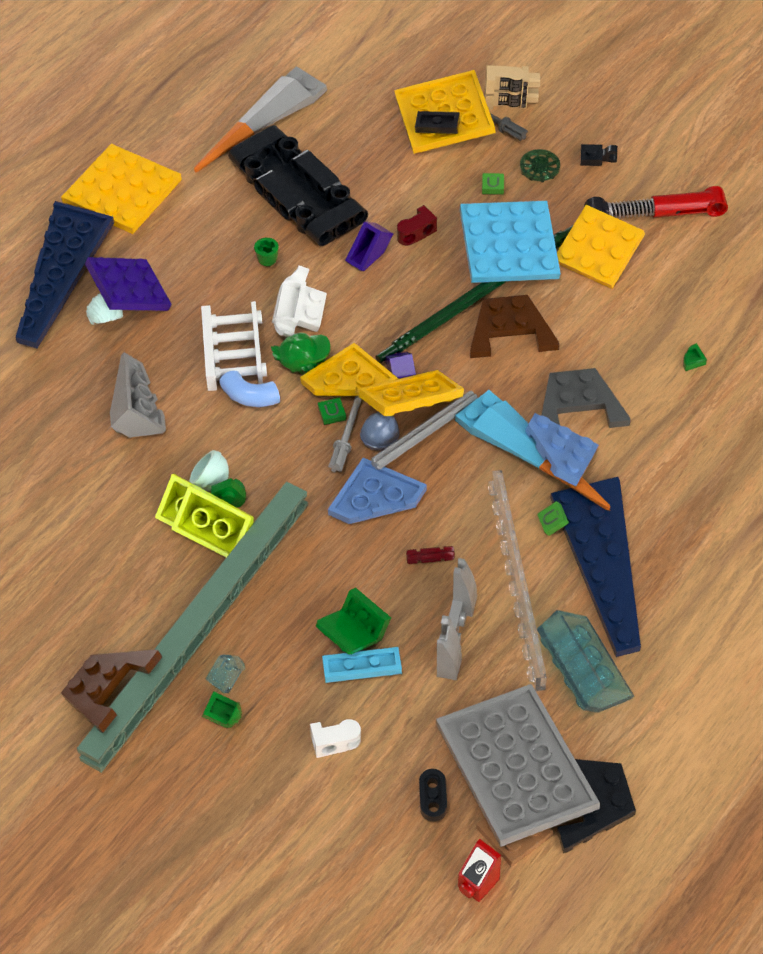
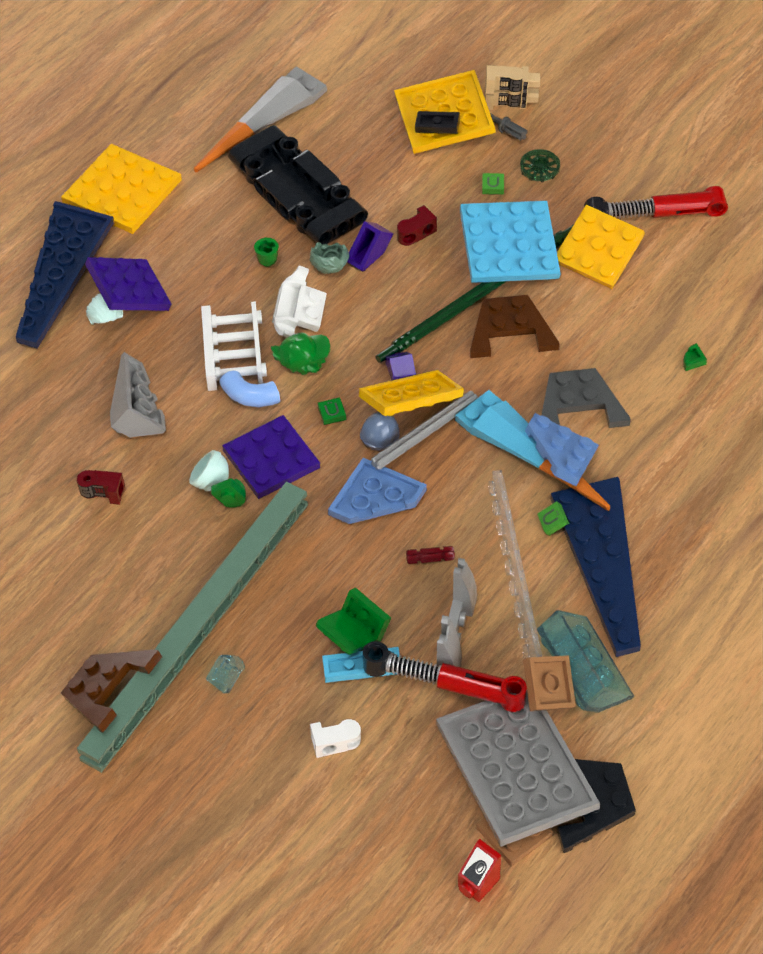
neon yellow slope [155,474,254,558] -> none
green plate [201,691,242,728] -> none
yellow plate [300,343,398,396] -> none
light grey piece [328,396,362,473] -> none
black plate [419,769,447,822] -> none
black plate [580,144,618,166] -> none
none -> dark red leg [76,470,125,505]
none -> dark purple plate [222,415,320,499]
none -> sand green hair [310,242,349,274]
none -> piece [363,641,527,712]
none -> medium nougat plate [523,655,576,711]

